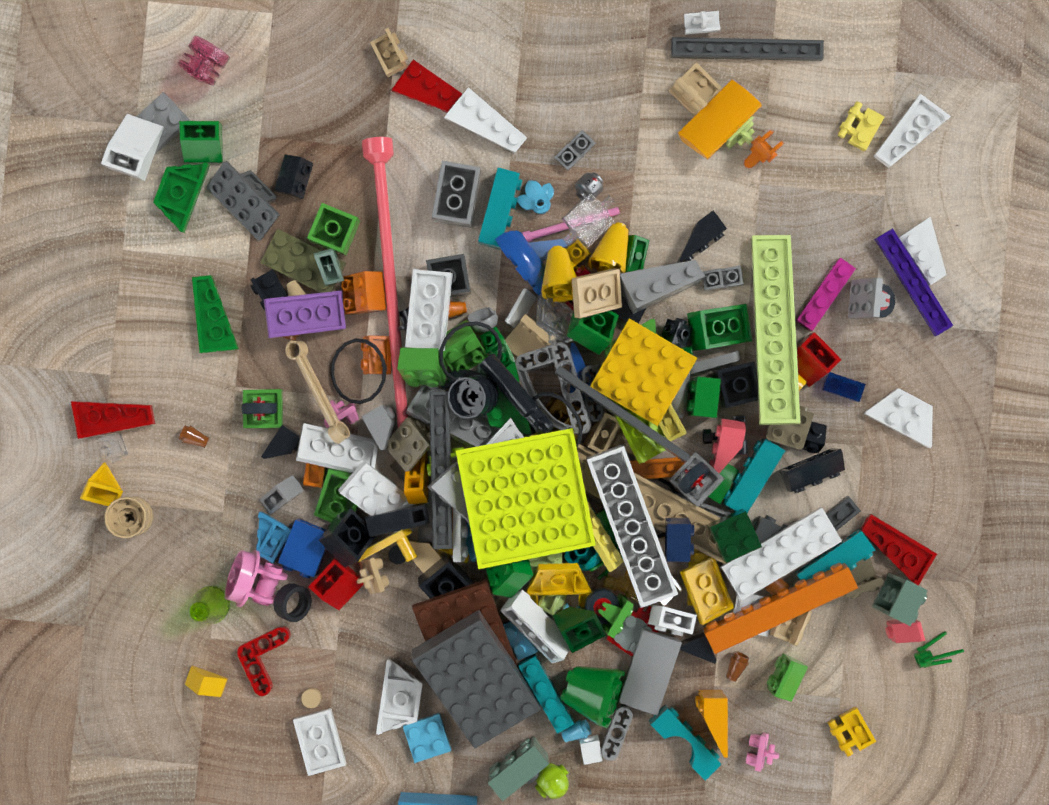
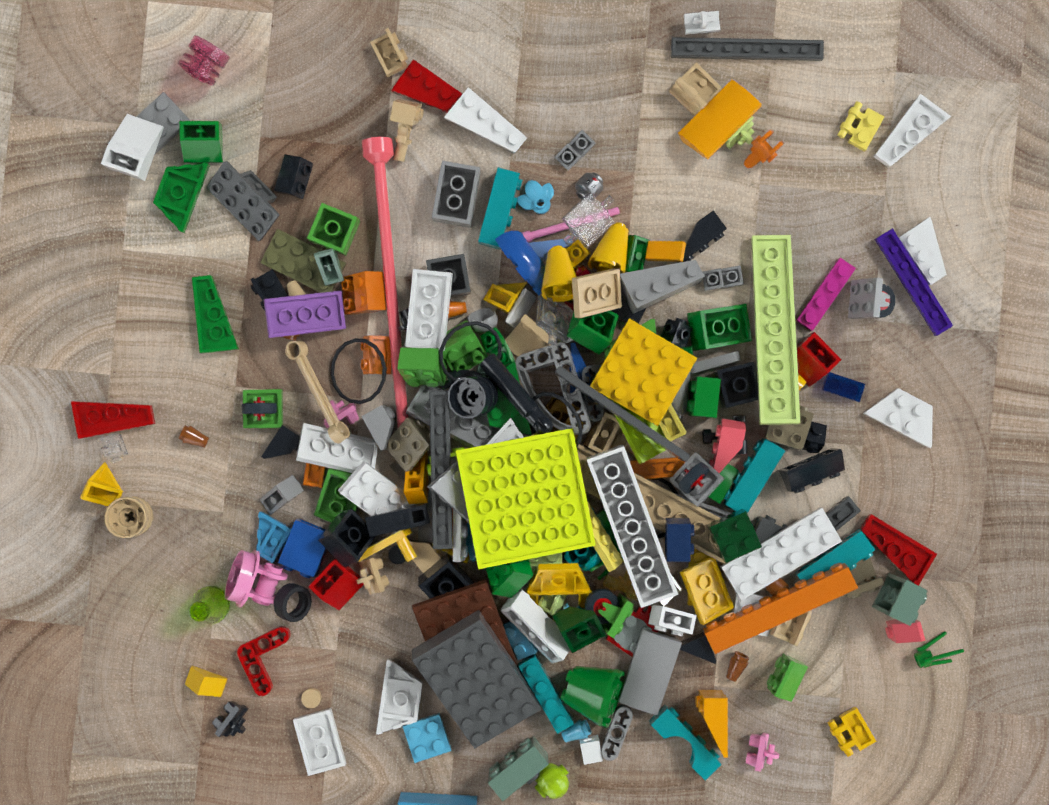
none -> black hips [212,701,248,737]
none -> tan brick [390,99,424,162]
none -> yellow slope [483,282,527,315]
none -> light orange tile [645,241,686,262]

